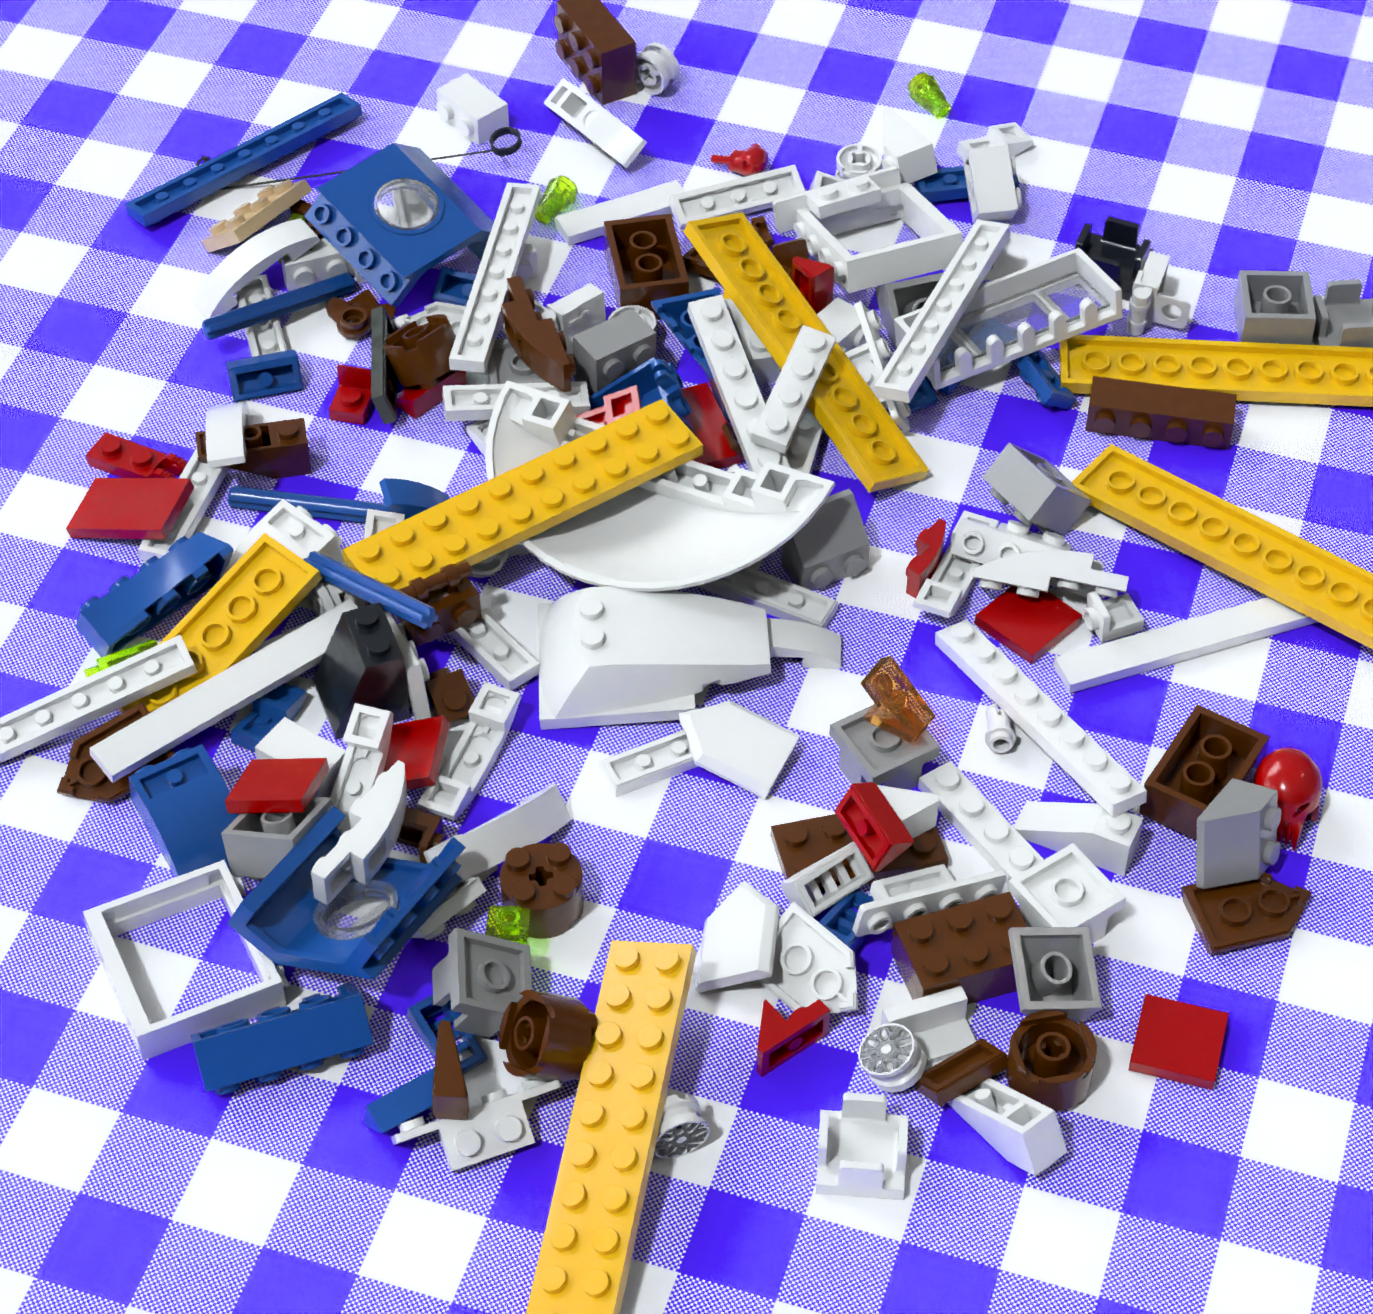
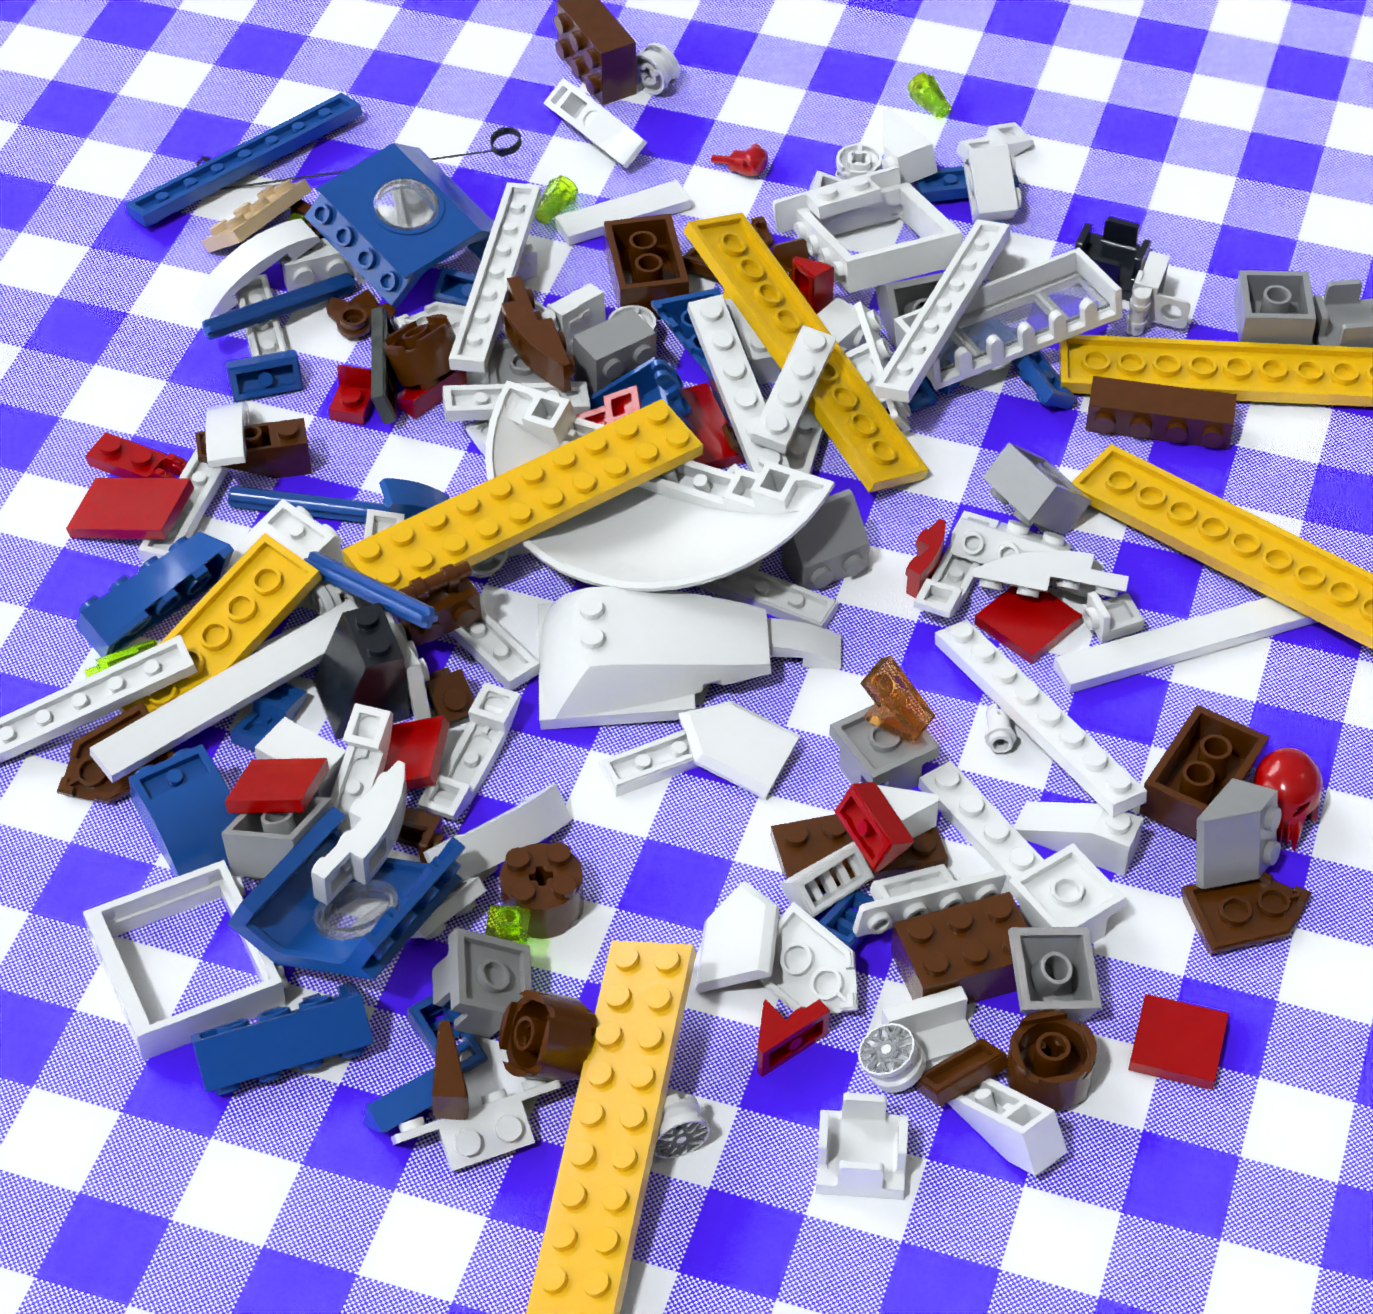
white brick [436,73,509,146] -> none
white plate [669,164,805,231] -> none

